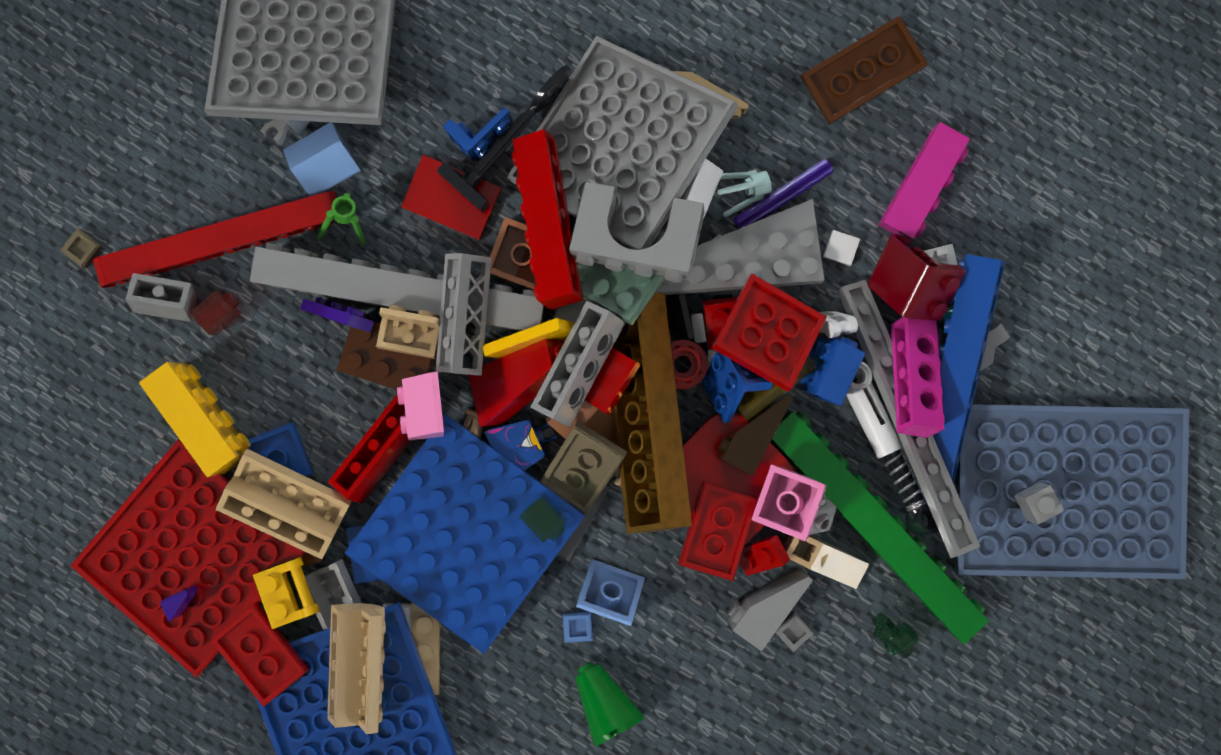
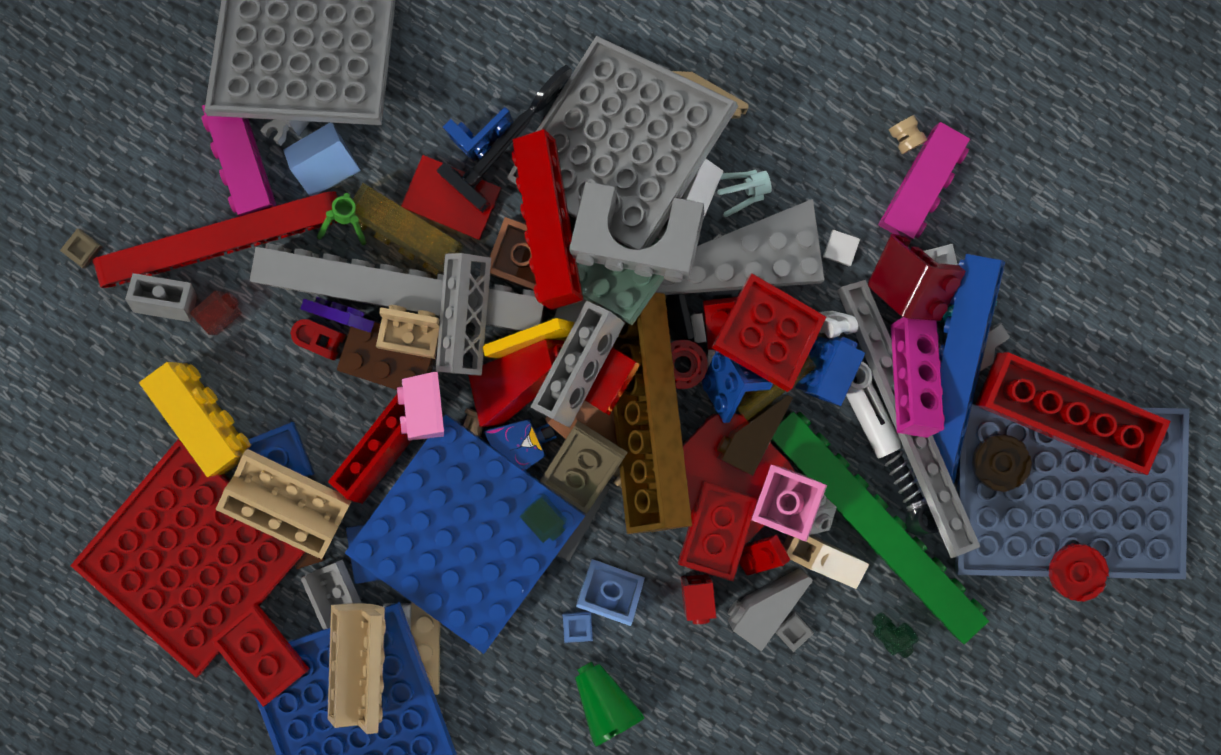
dark purple slope [160,585,199,621] -> none
yellow plate [253,557,320,629] -> none
dark purple axle [733,159,834,229] -> none
reddish brown plate [800,16,928,125] -> none
light grey brick [1014,482,1064,525] -> none
none -> dark pink brick [202,105,277,216]
none -> red plate [291,319,346,361]
none -> clear yellow brick [352,183,463,275]
none -> red brick [681,574,716,624]
none -> tan wheel [889,115,927,154]
none -> dark brown tile [972,434,1032,492]
none -> red brick [975,352,1171,475]
none -> red tile [1049,543,1109,602]

